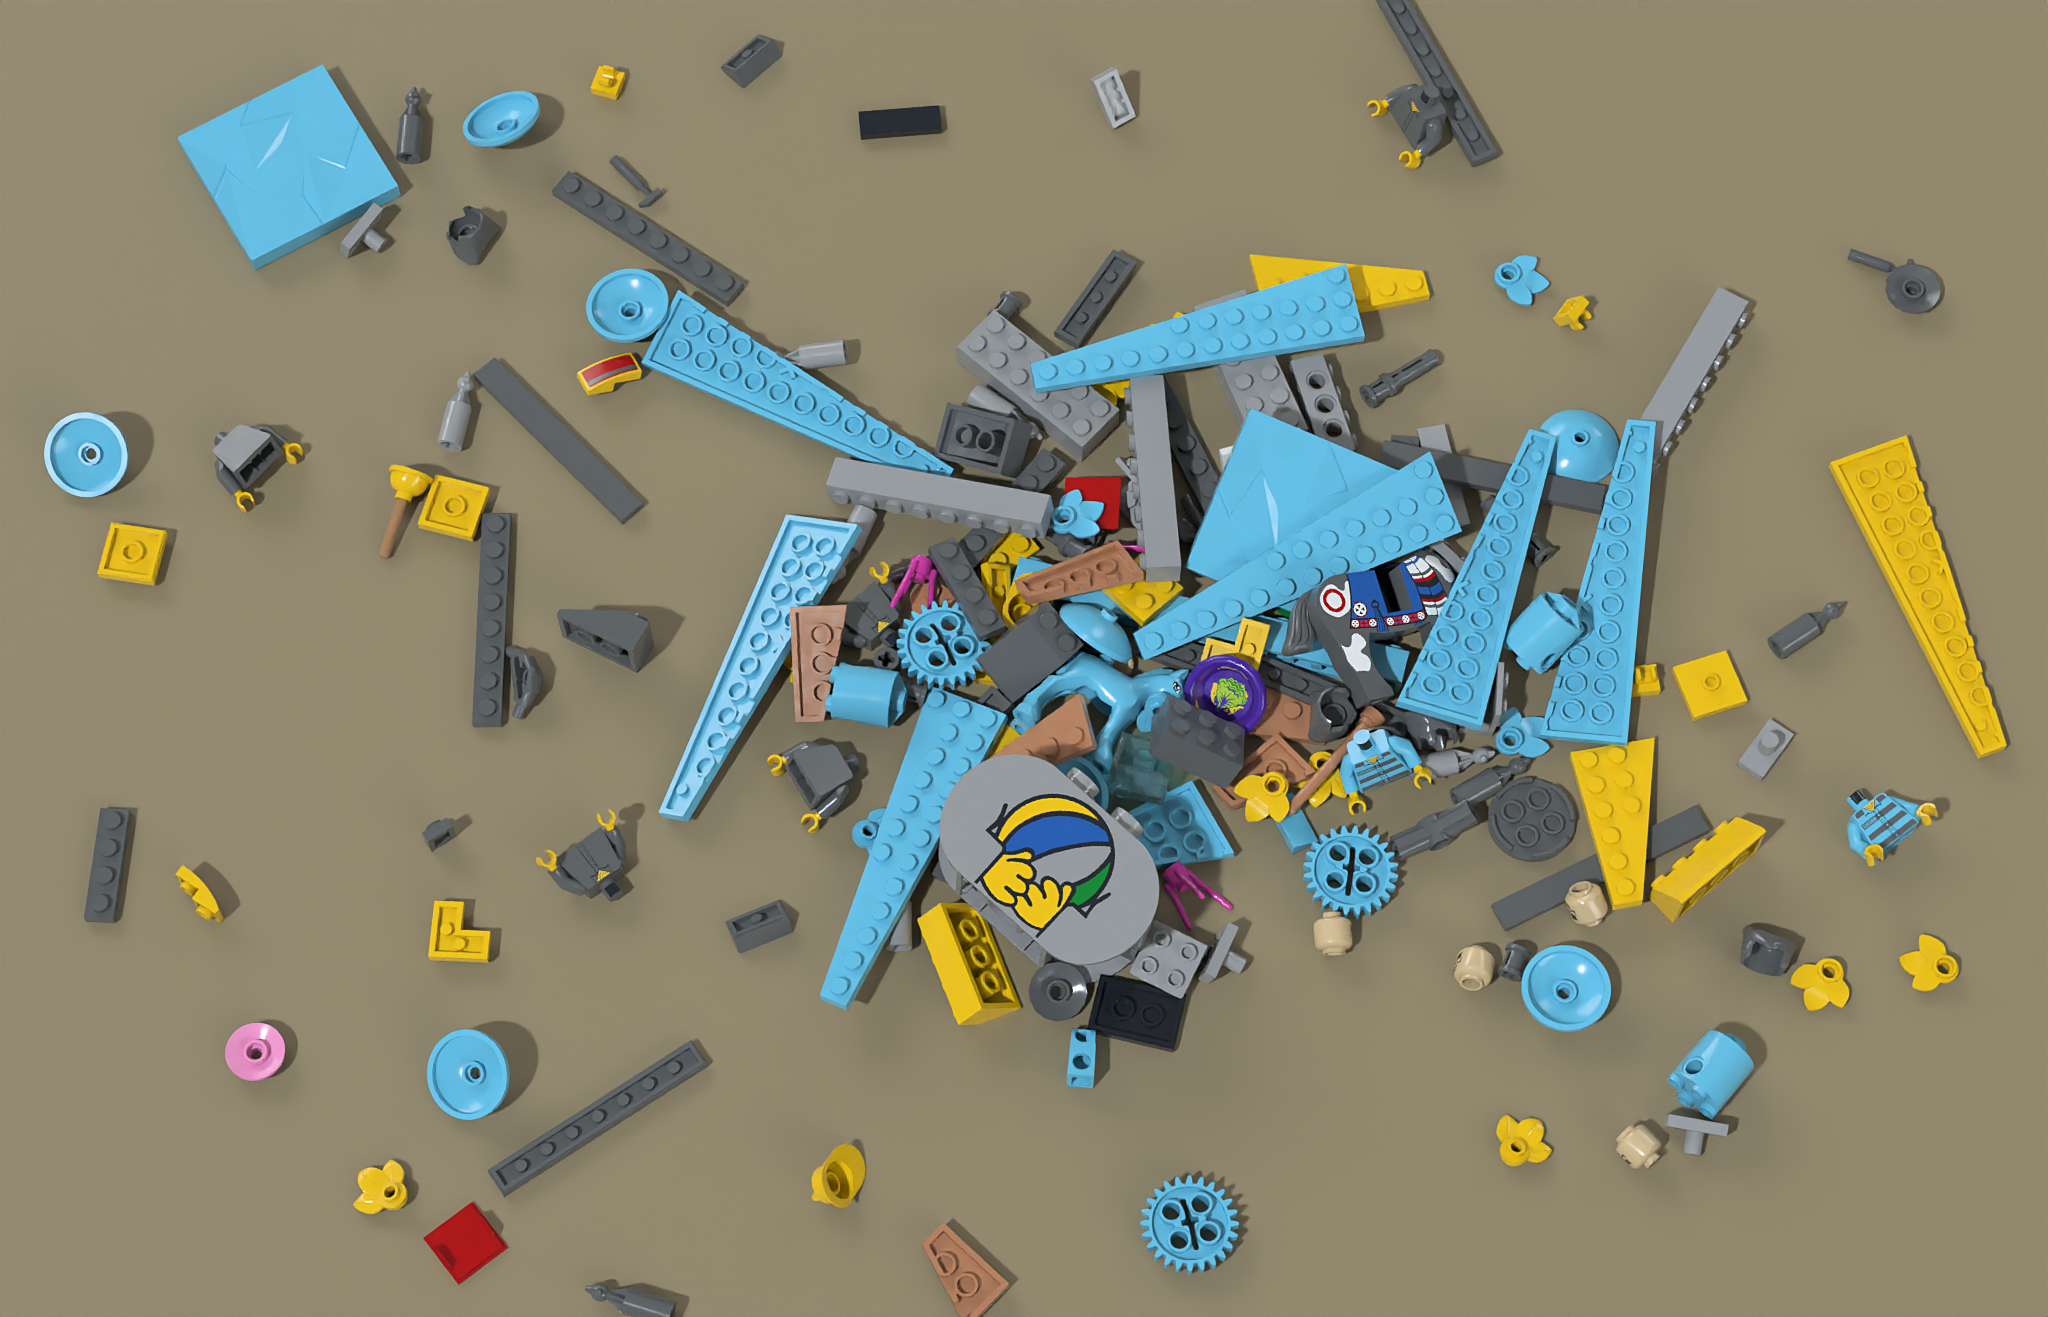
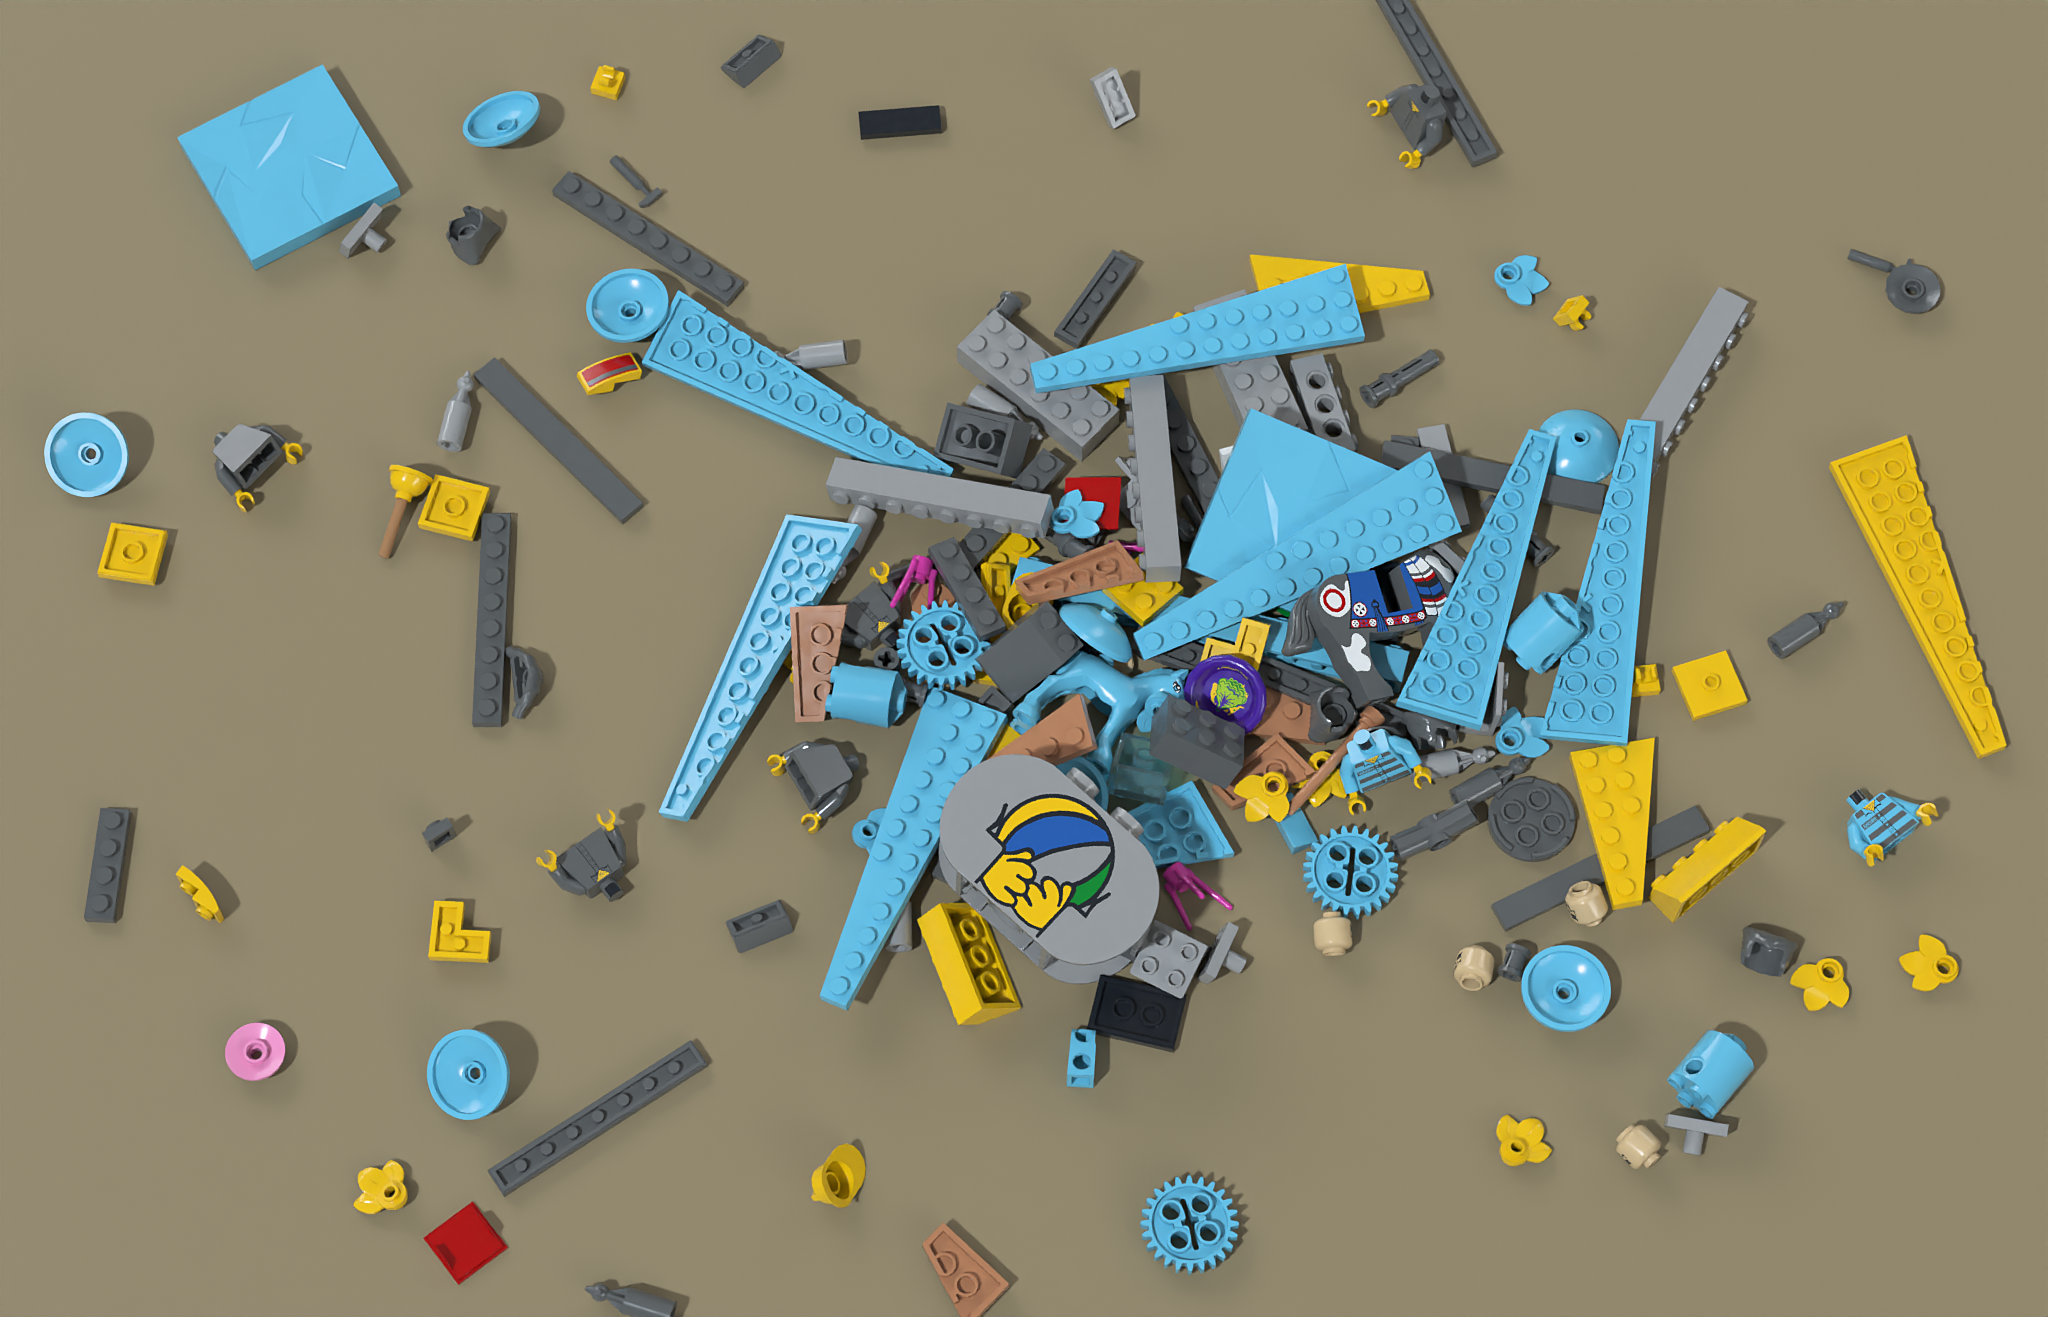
dark grey wheel [396,87,424,164] -> none
dark grey slope [557,609,654,673] -> none
dark grey dish [1028,962,1087,1021] -> none
light grey tile [1736,719,1794,782] -> none

